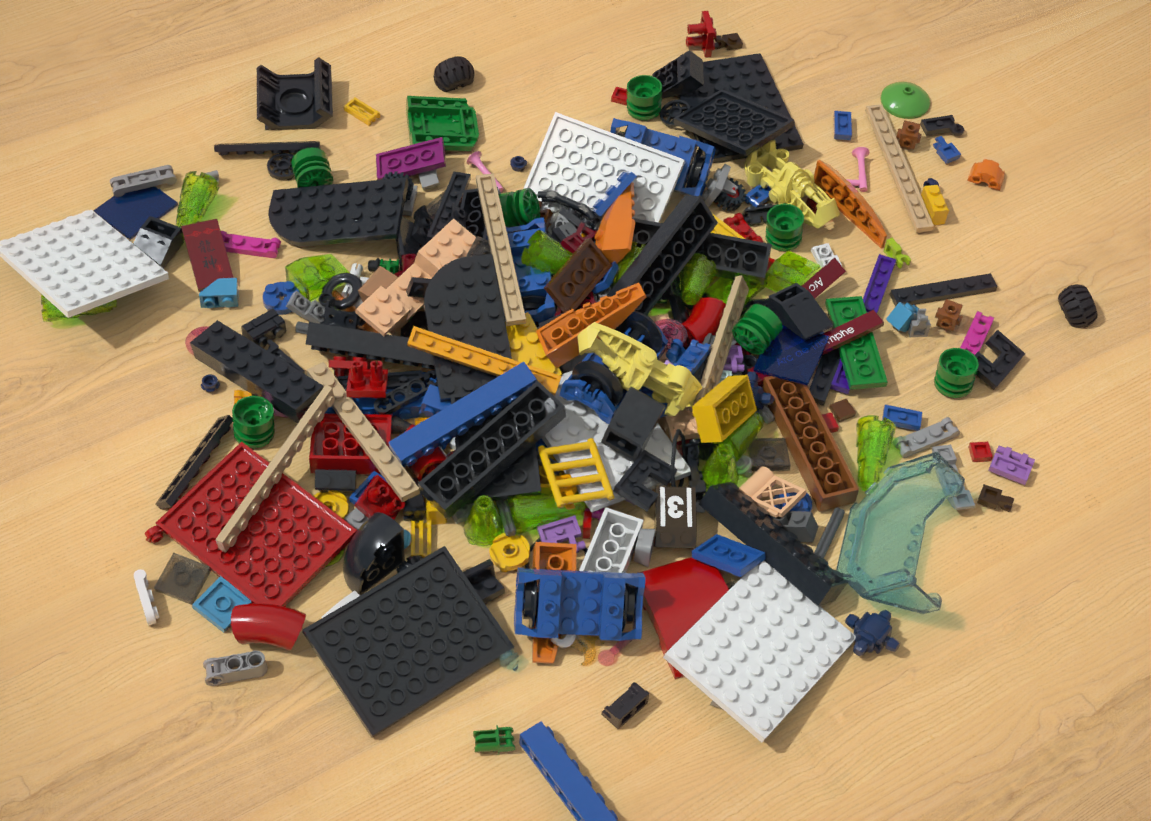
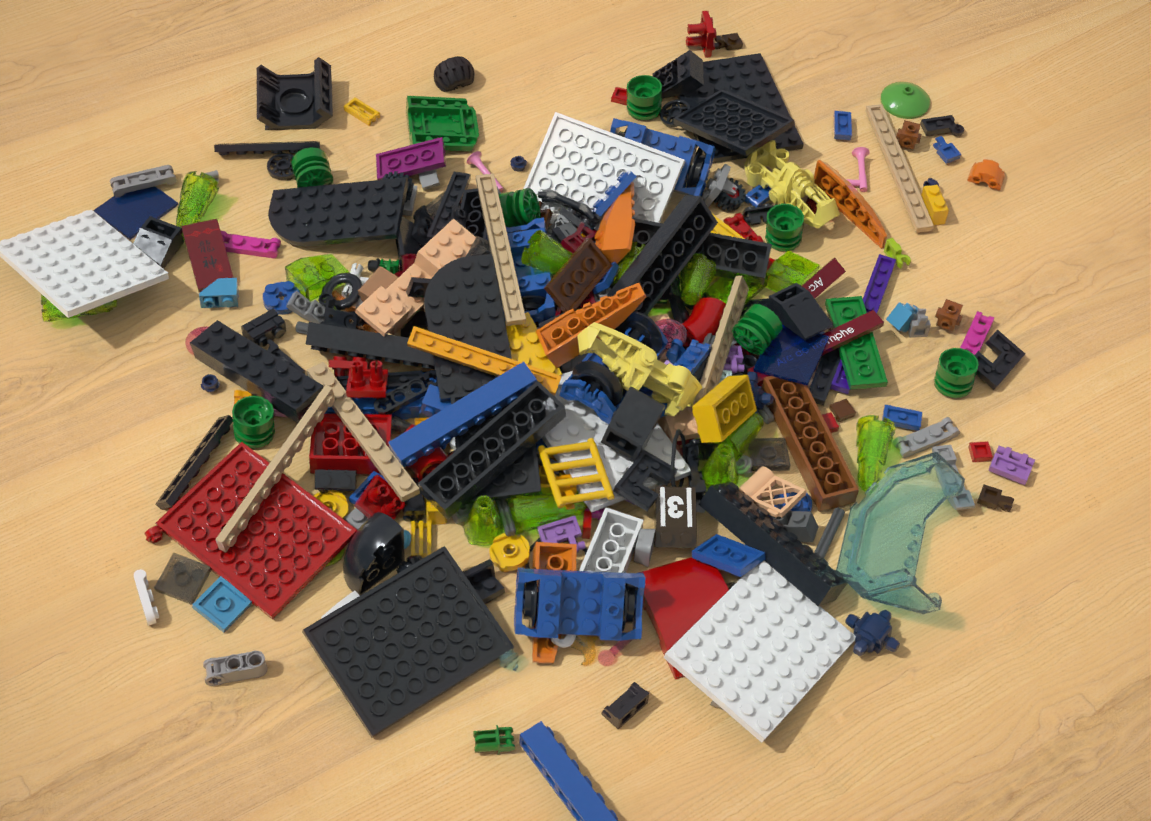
red brick [231,603,306,651] -> none
white slope [811,243,842,268] -> none
black plate [890,273,998,307] -> none
black wheel [1058,284,1098,328] -> none

